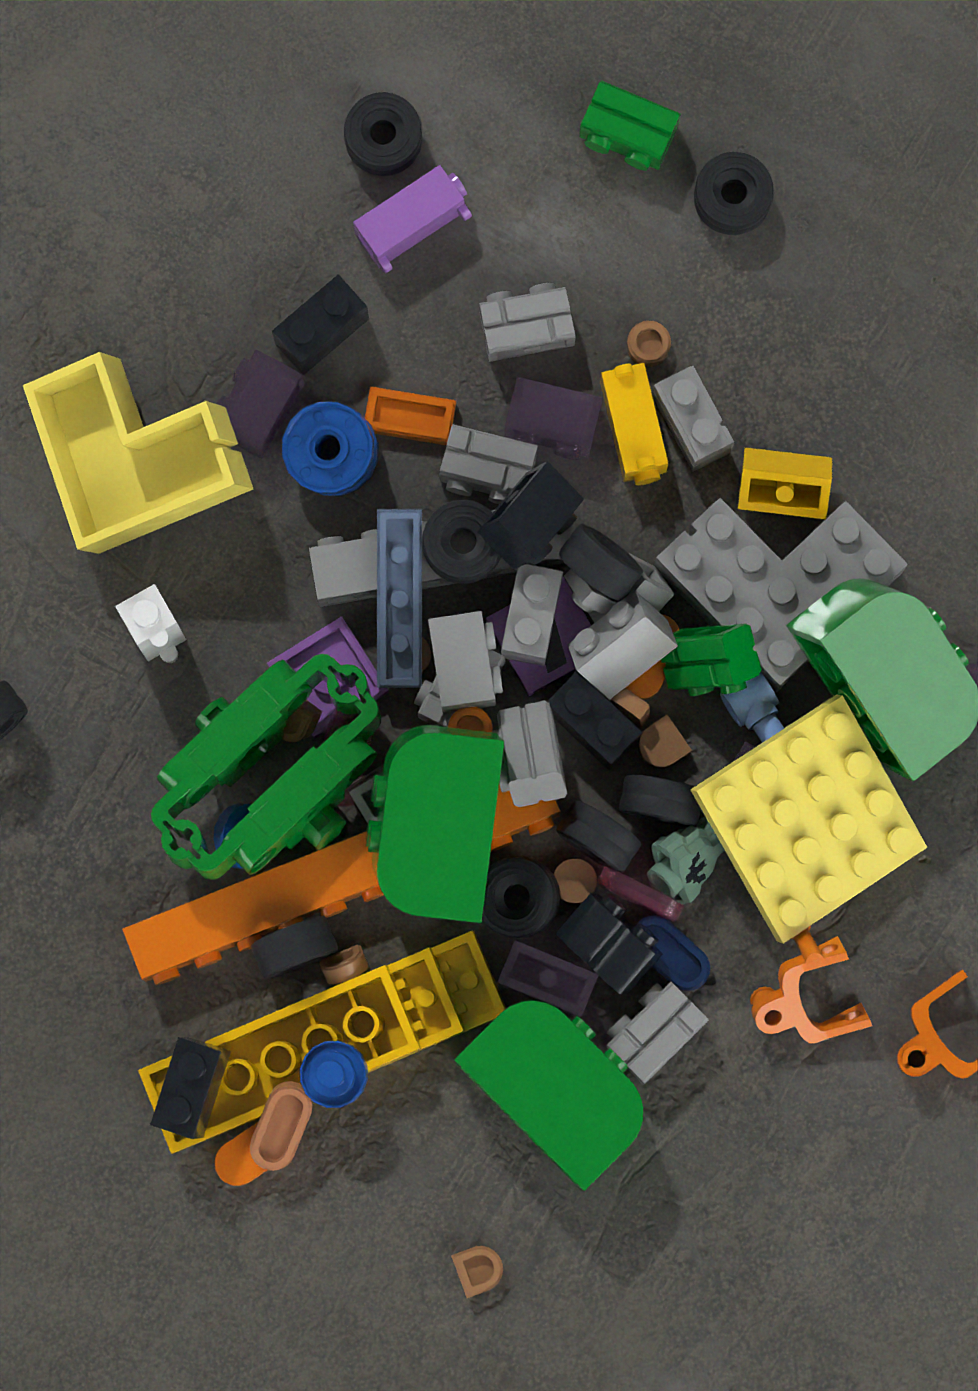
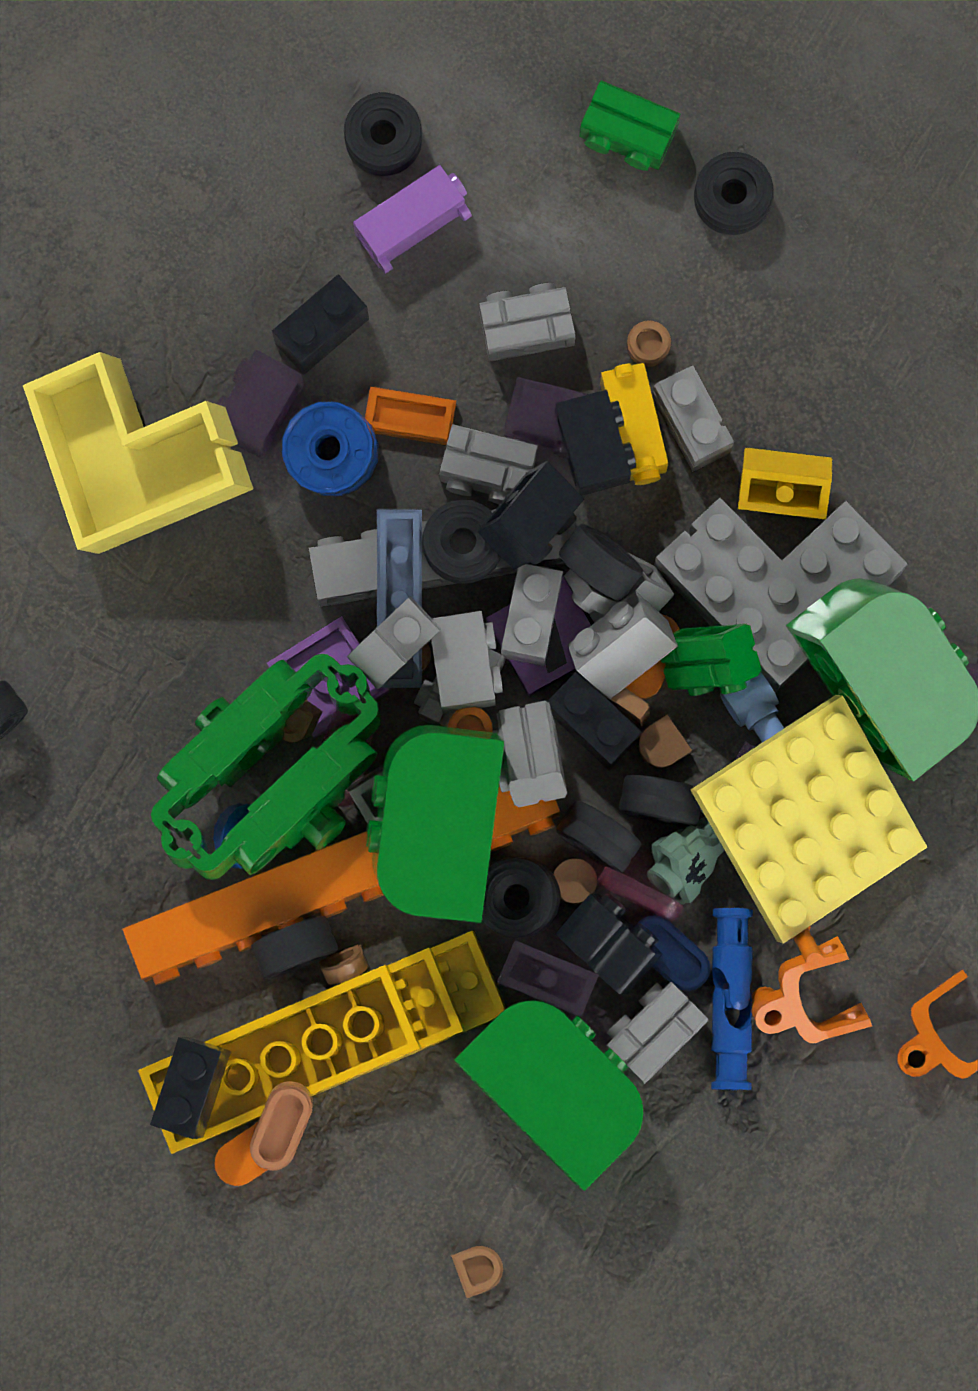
white brick [115,584,186,663] -> none
blue plate [300,1041,368,1108] -> none
none -> light grey brick [347,596,441,689]
none -> black brick [554,390,636,496]
none -> blue piece [711,908,753,1090]

